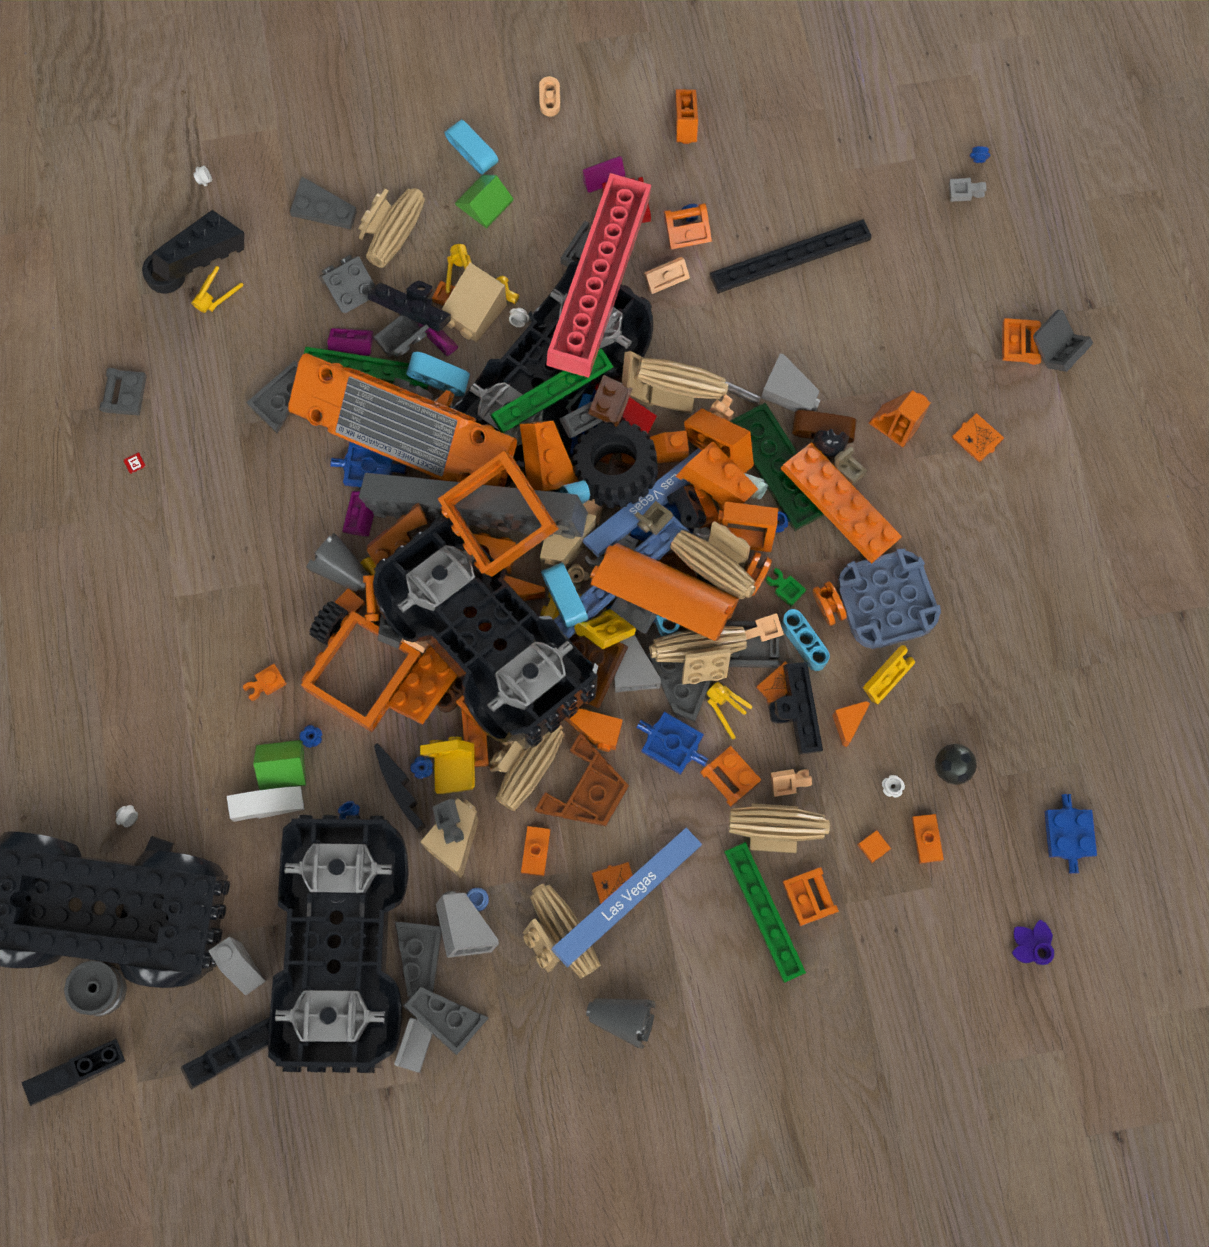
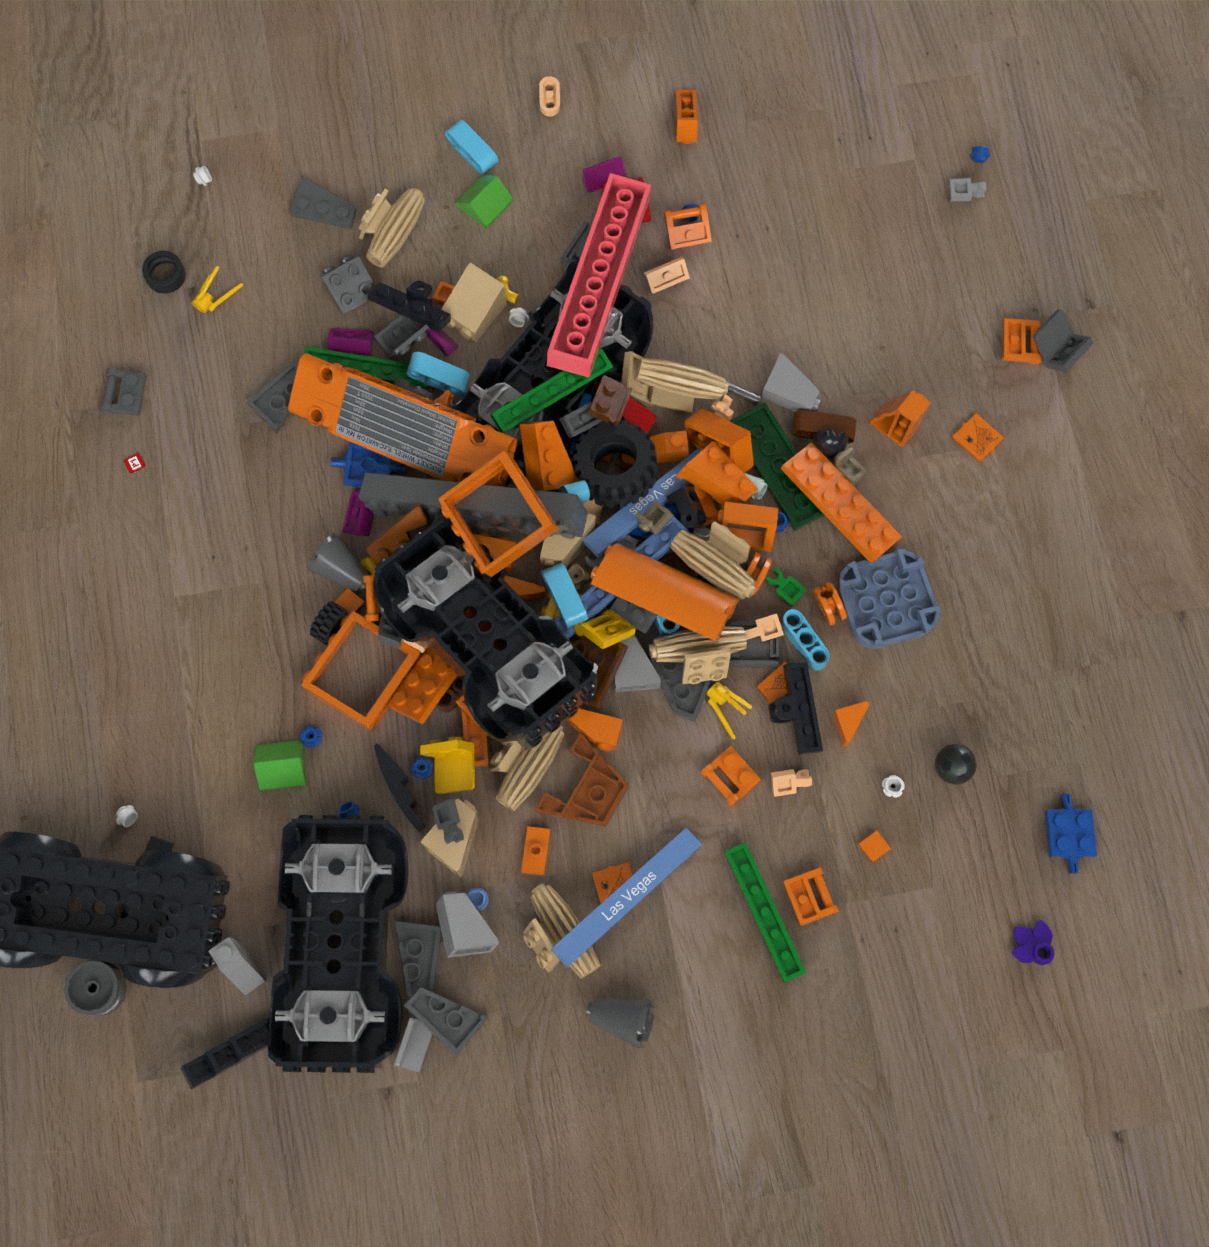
black slope [21,1039,126,1106] -> none
black wedge [152,210,244,282] -> none
white slope [227,786,304,822] -> none
orange plate [243,664,287,701] -> none
yellow plant [446,244,471,293] -> none
blue plate [636,712,709,775] -> none
black tile [710,219,872,294] -> none
tan plate [729,803,830,853] -> none
yellow hinge [862,645,915,704] -> none
orange plate [912,814,944,864] -> none

